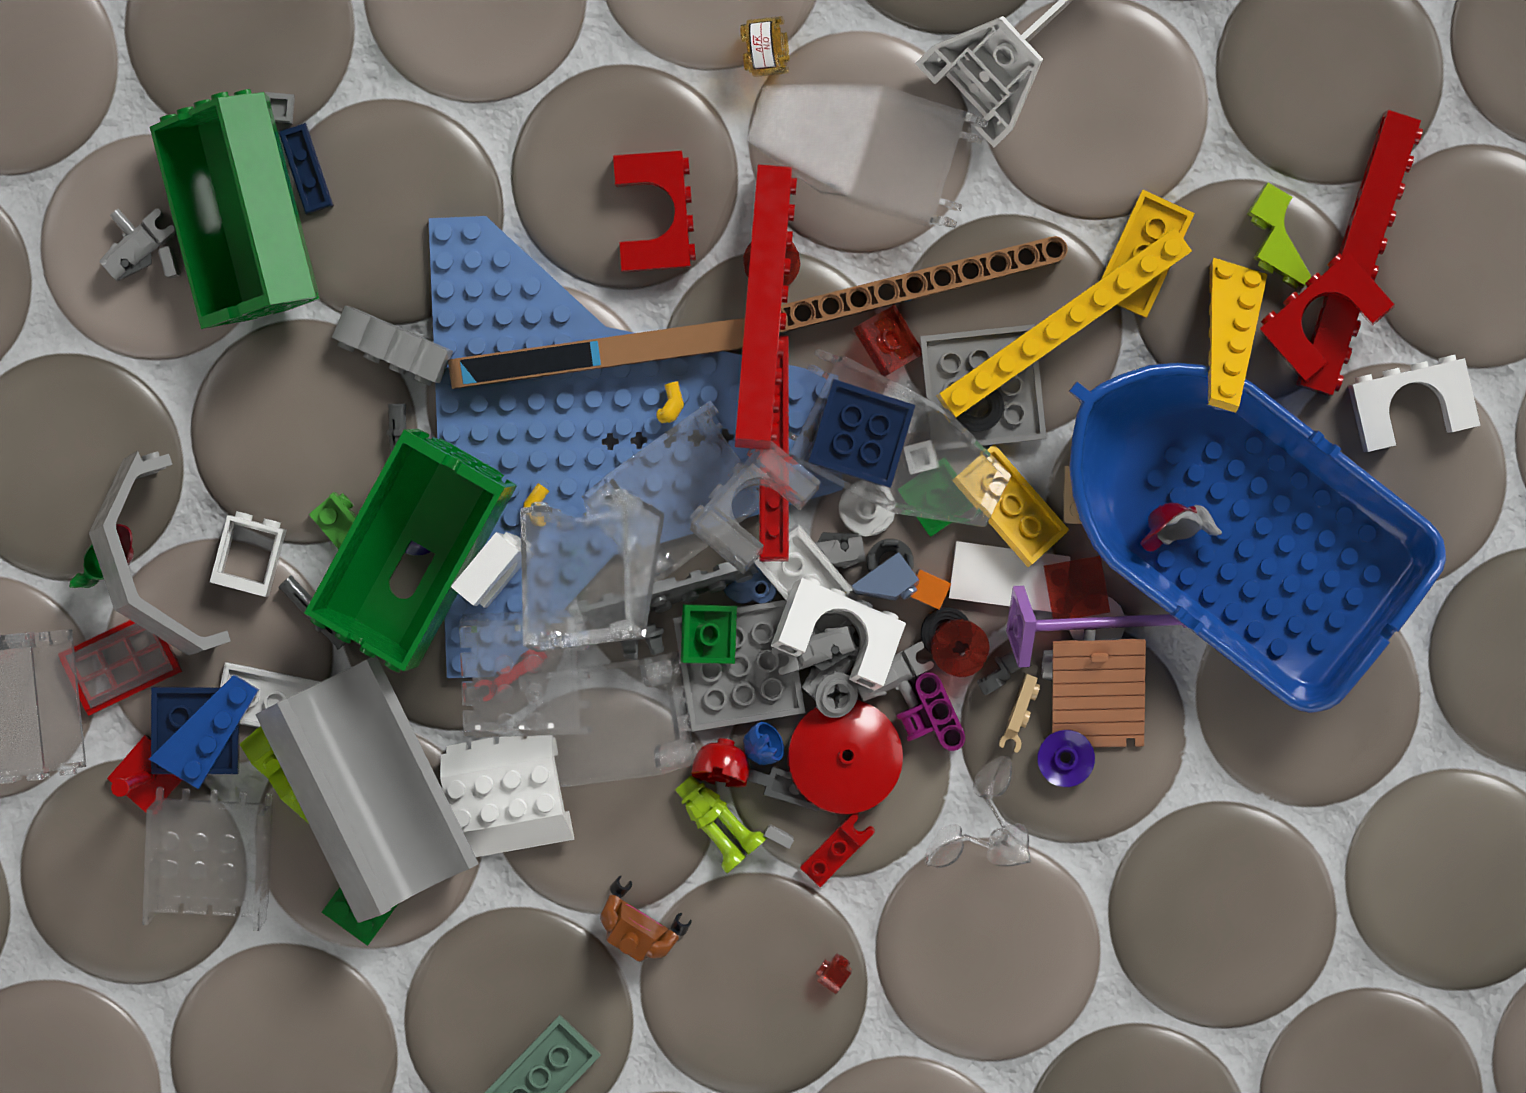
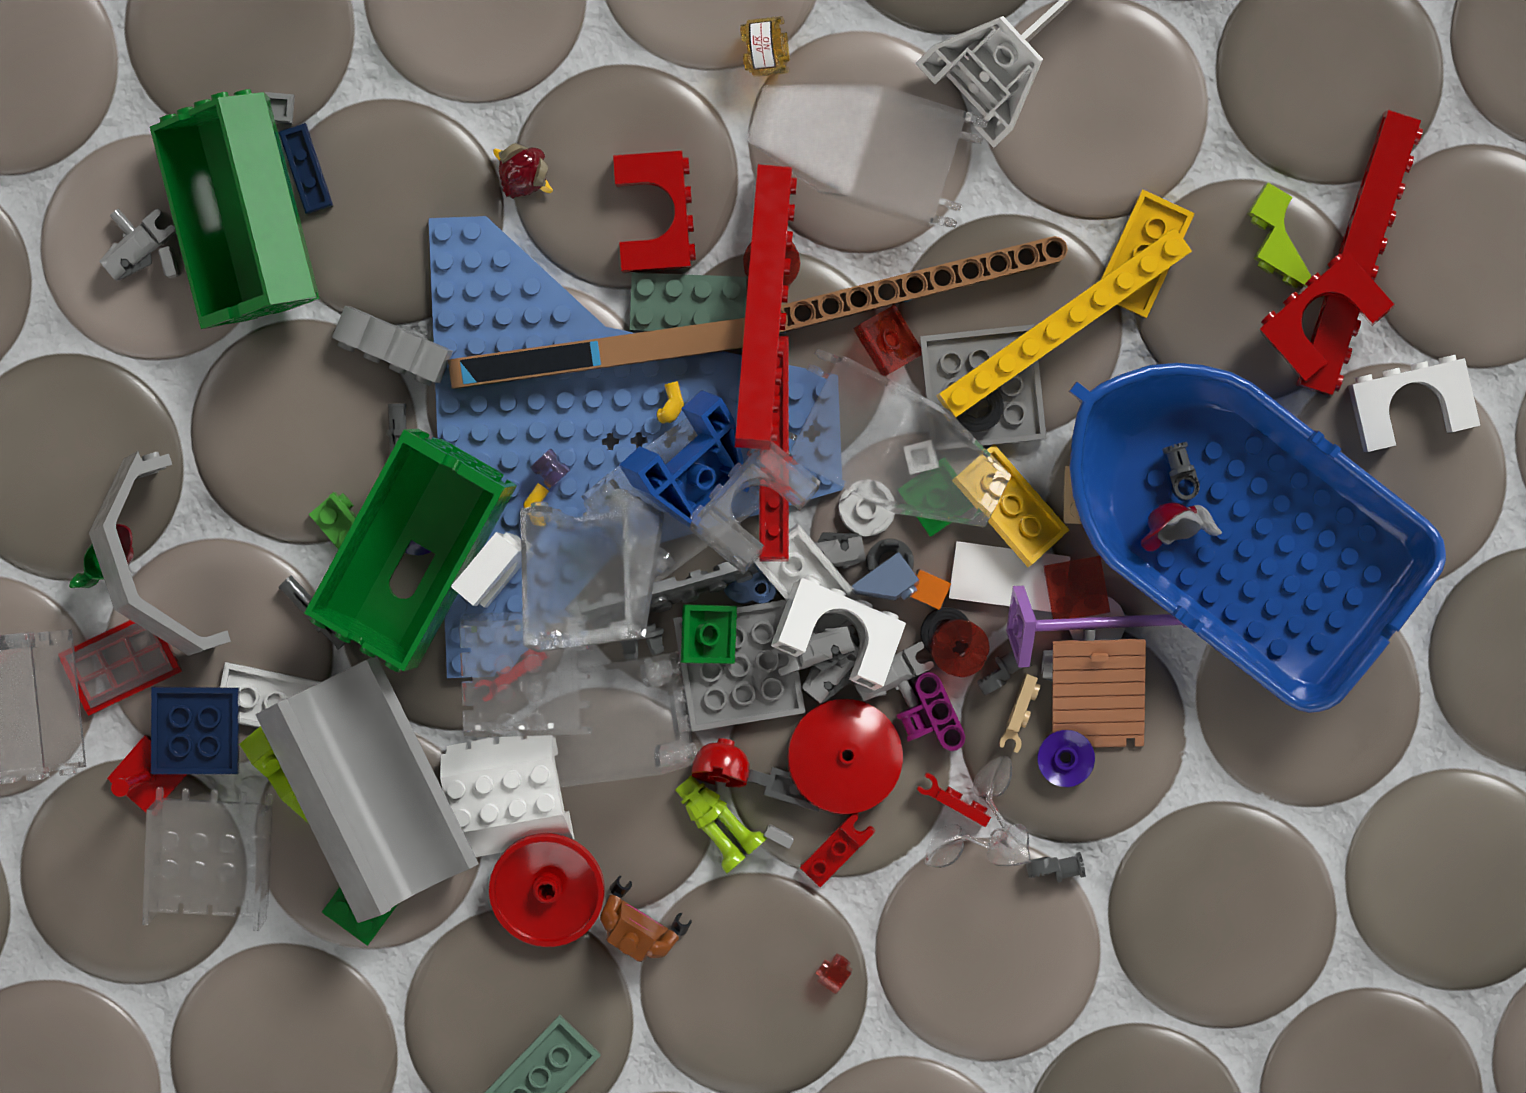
blue wing [149,675,260,789] -> none
white window [210,511,287,597] -> none
blue piece [743,722,784,766] -> none
dark blue plate [807,379,916,488] -> none
light grey gear [813,671,858,718] -> none
yellow wing [1208,257,1268,413] -> none
none -> red dish [489,833,605,947]
none -> dark red hair [493,143,553,199]
none -> clear purple wheel [530,449,570,489]
none -> blue wedge [619,390,750,533]
none -> sand green plate [630,273,747,331]
none -> red plate [917,773,991,827]
none -> dark grey connector [1025,852,1086,883]
none -> dark grey connector [1162,442,1200,501]

